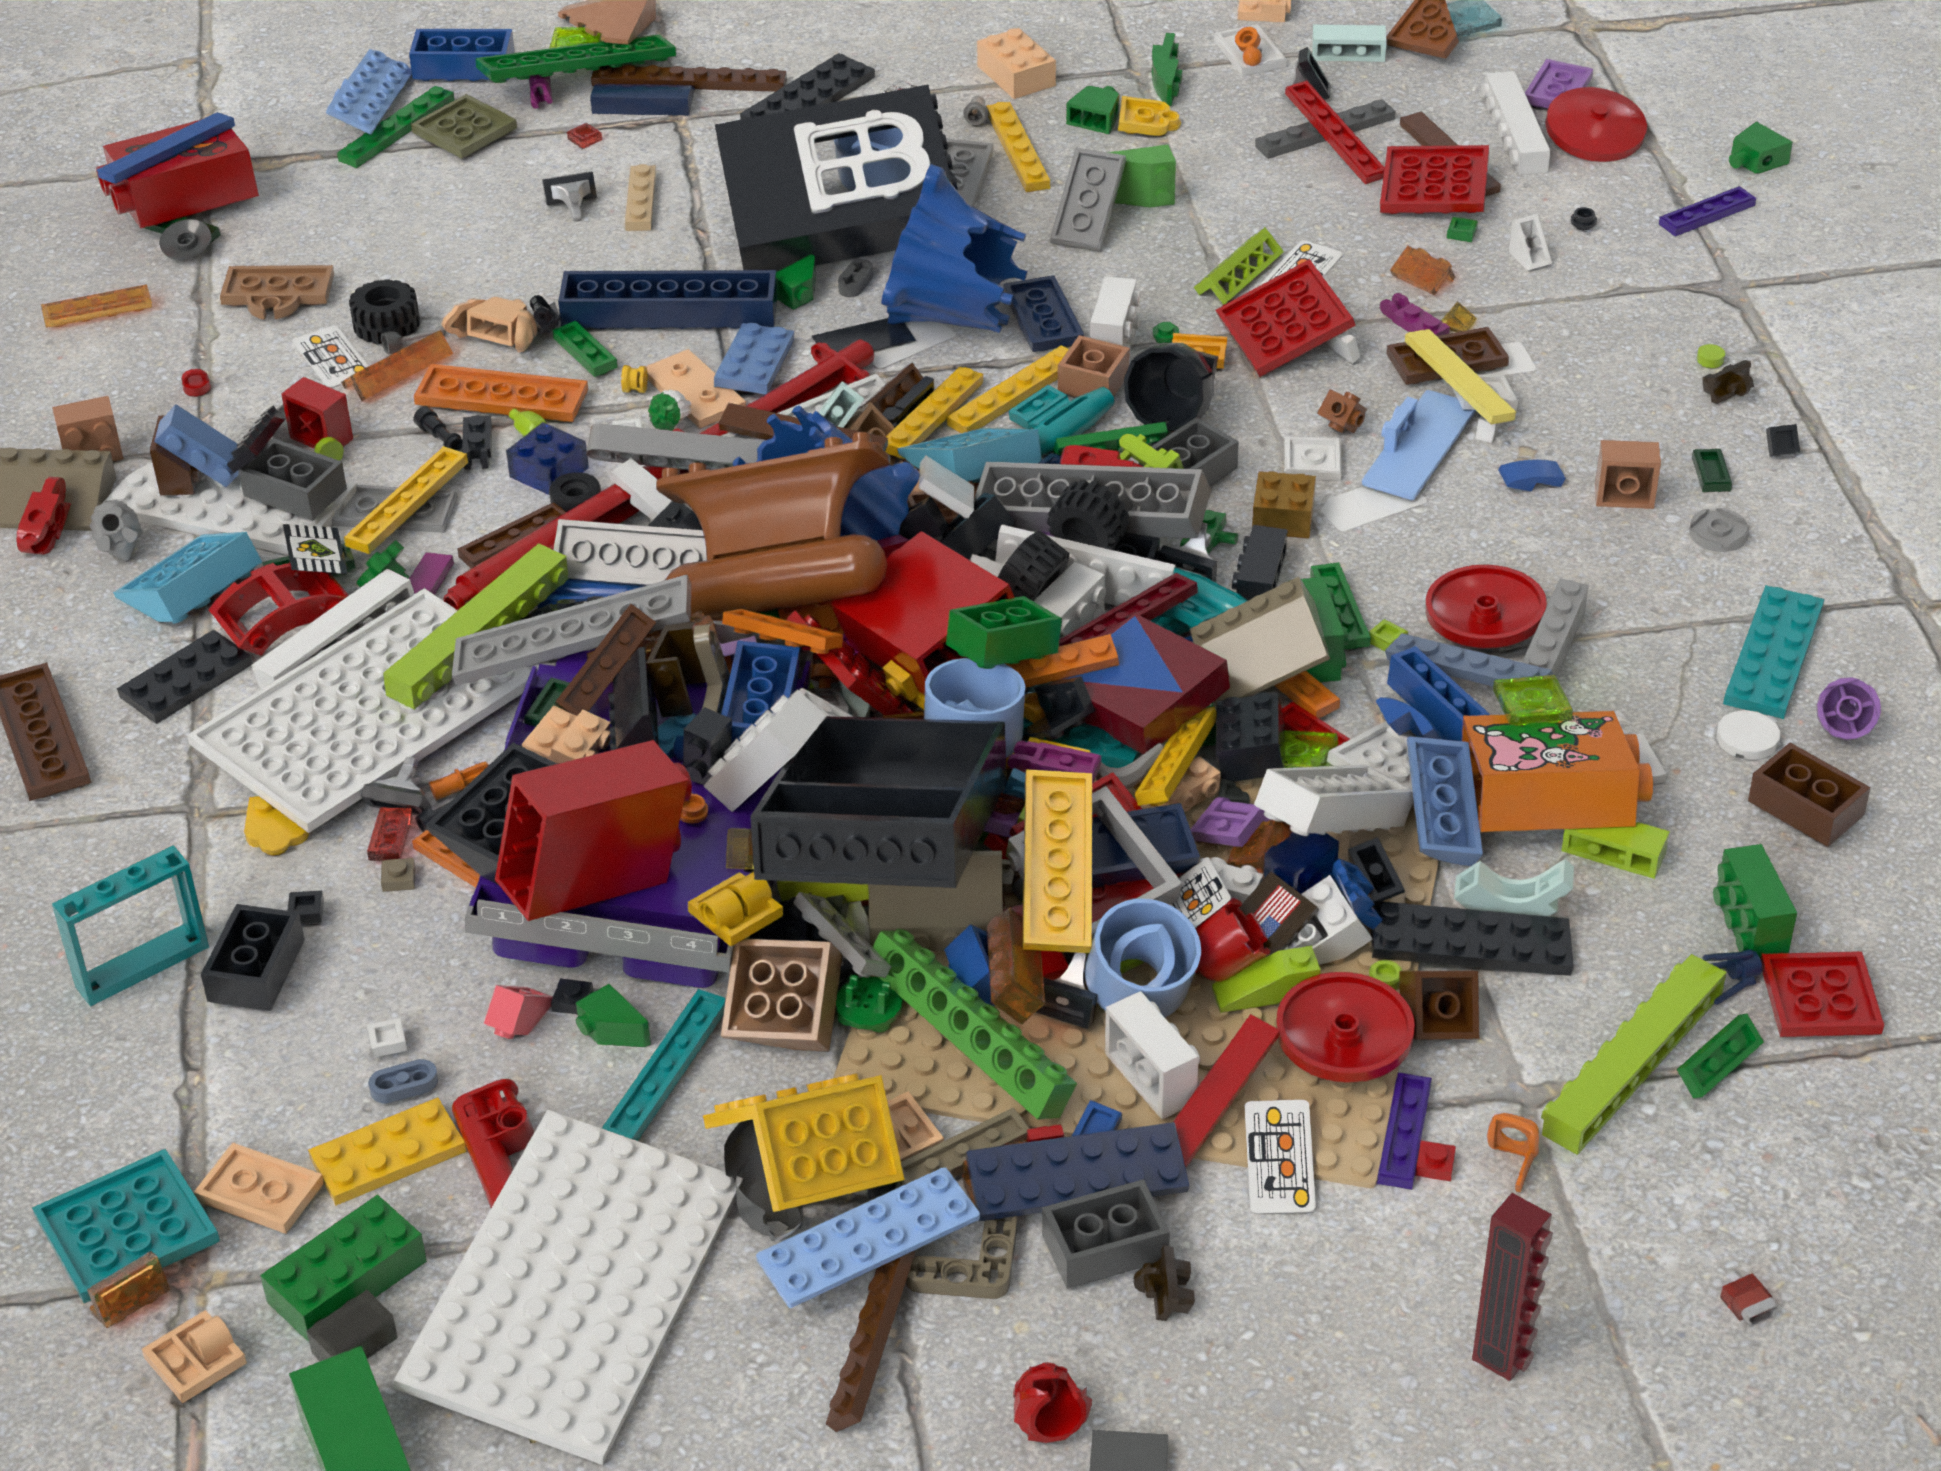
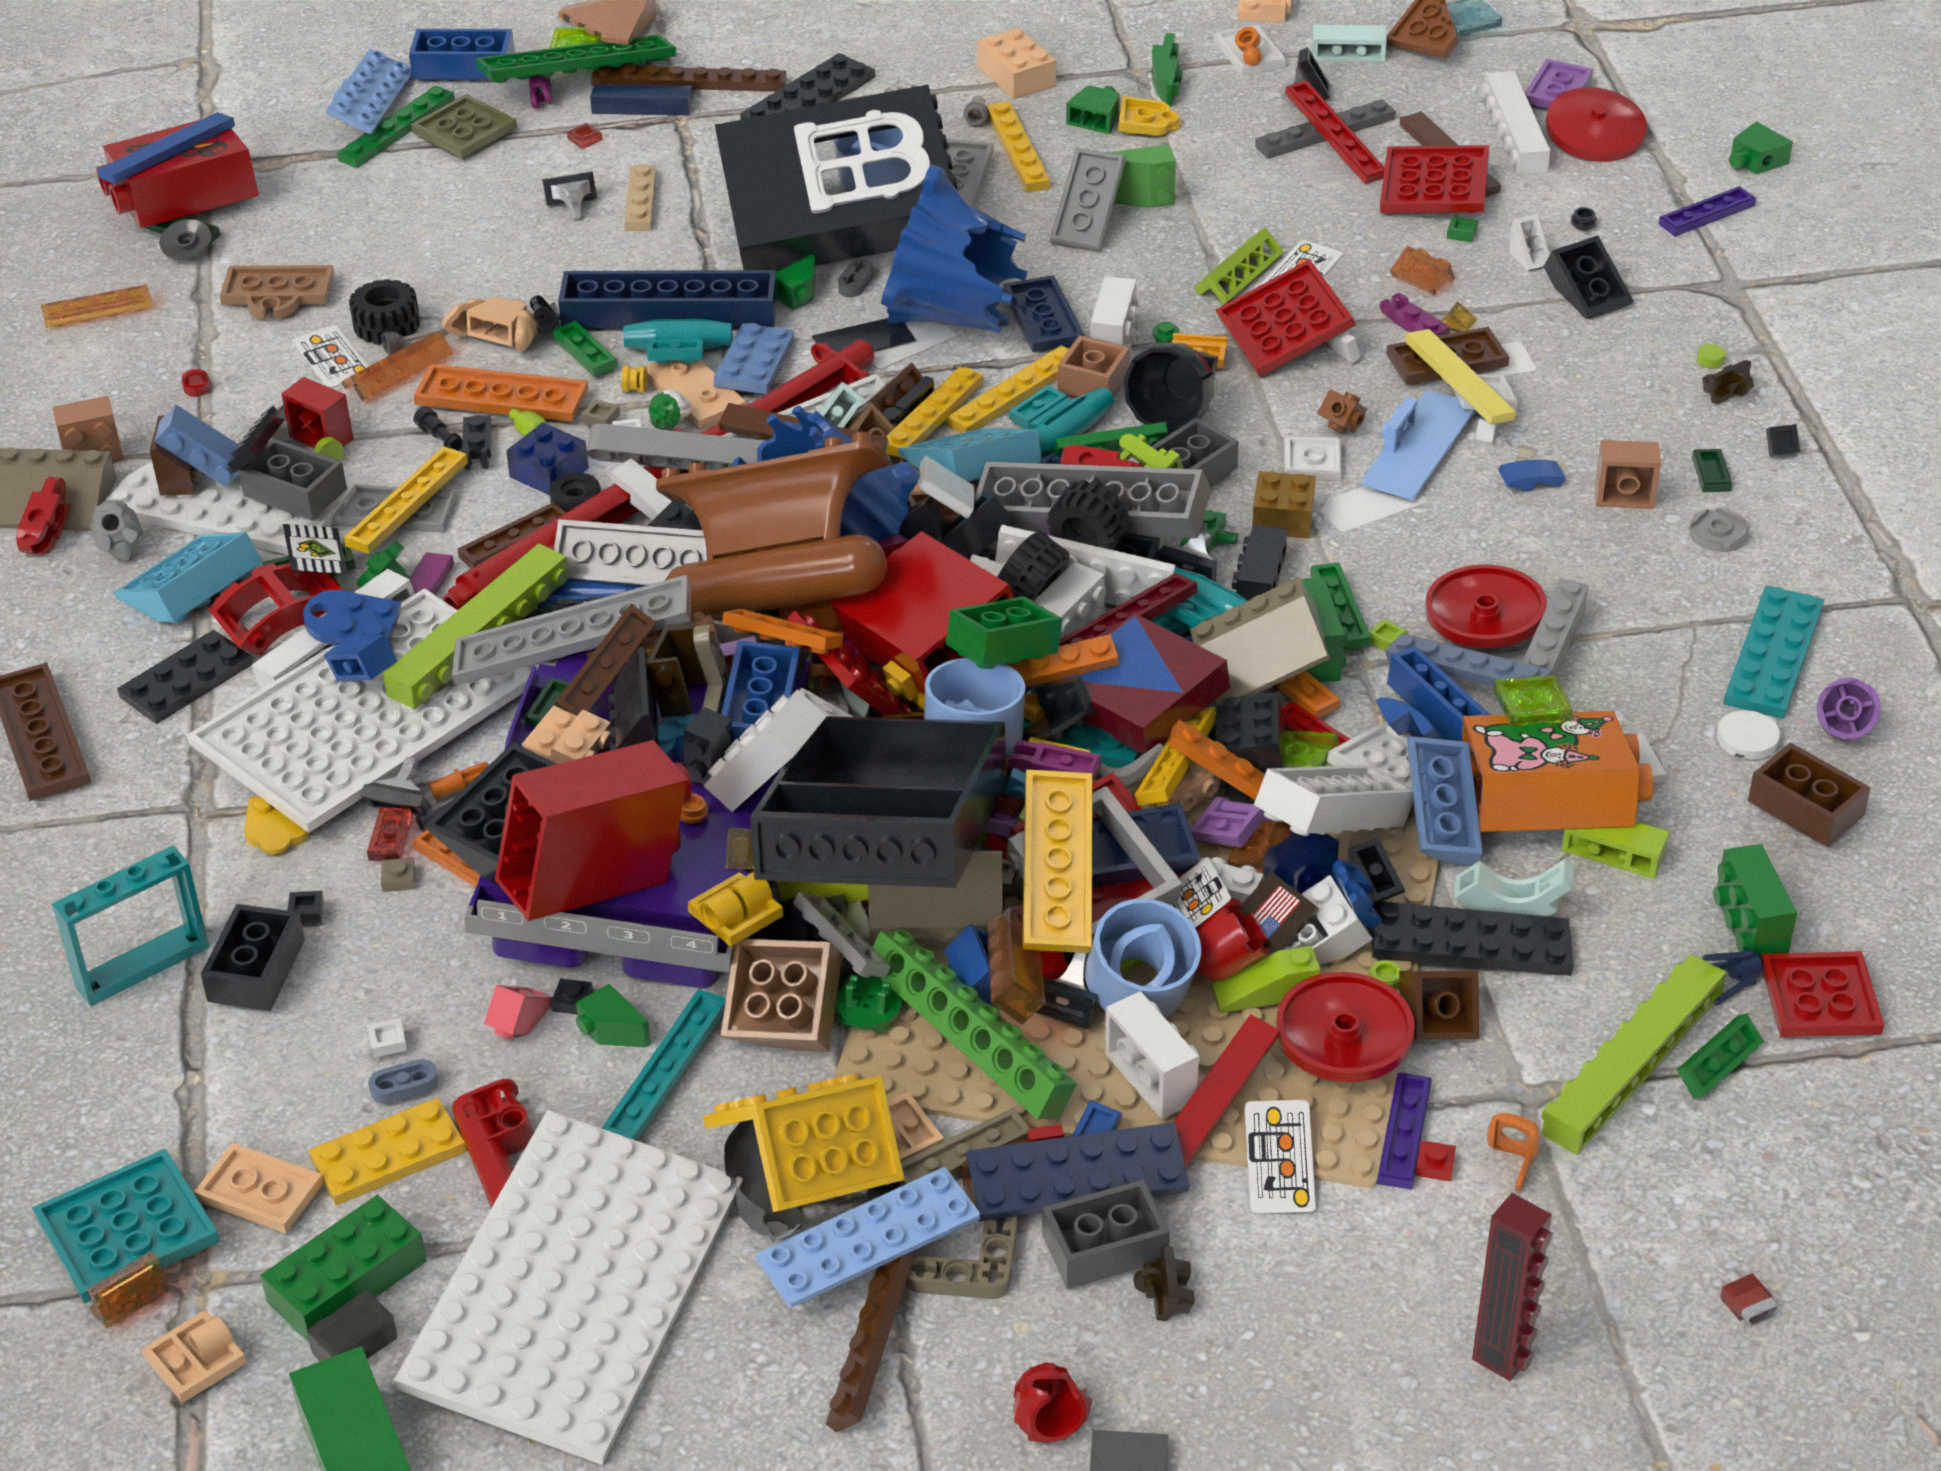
none -> blue plate [303,590,402,645]
none -> blue brick [324,634,398,681]
none -> dark tan plate [581,399,620,426]
none -> teal plate [623,318,733,364]
none -> orange plate [1168,719,1265,800]
none -> black slope [1543,235,1634,320]

